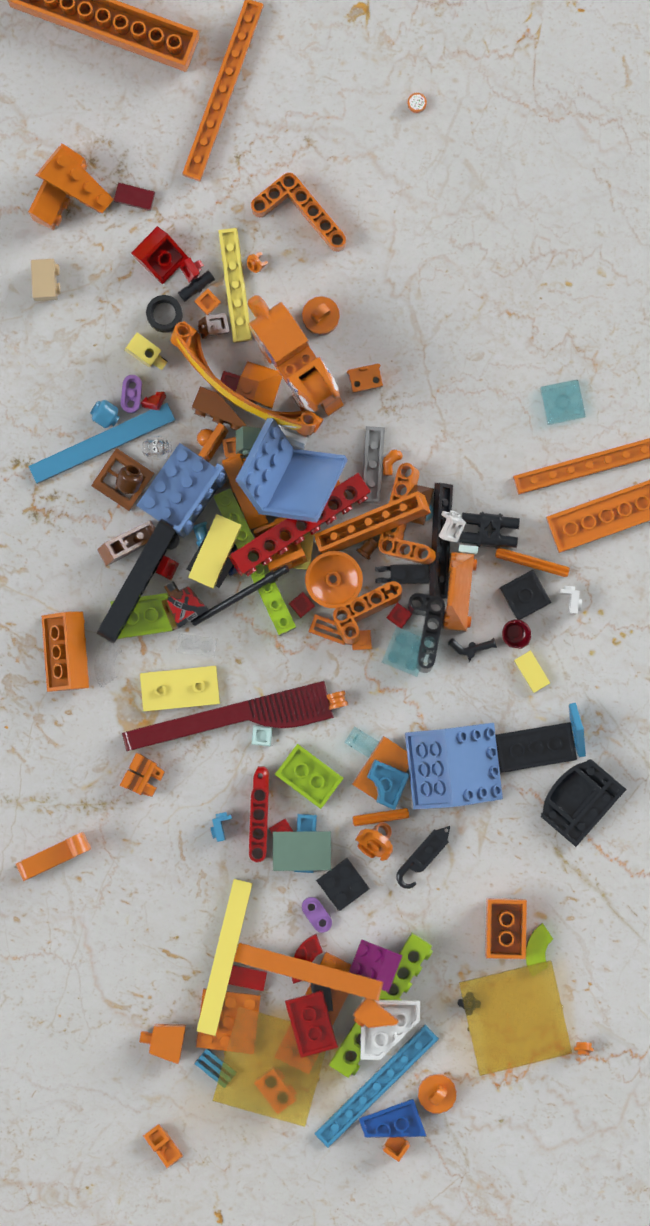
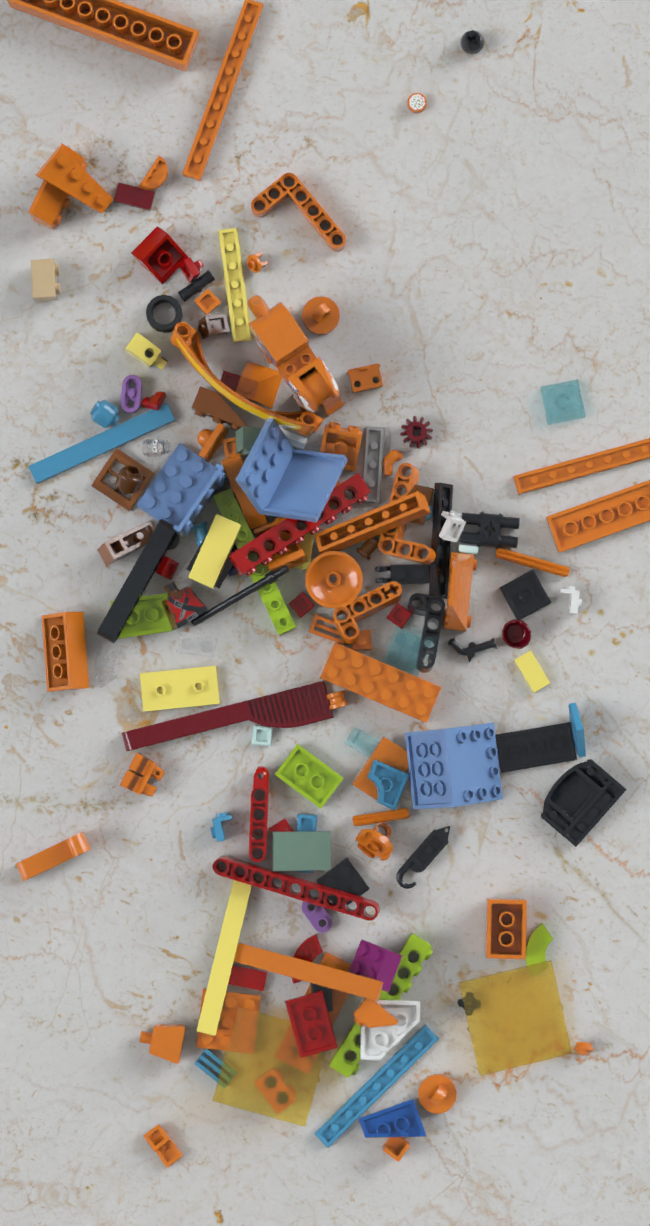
none -> orange plate [139,155,168,190]
none -> red beam [212,856,380,921]
none -> orange plate [320,422,363,471]
none -> orange brick [320,642,441,723]
none -> dark red gear [400,416,433,449]
none -> black piece [460,30,484,55]

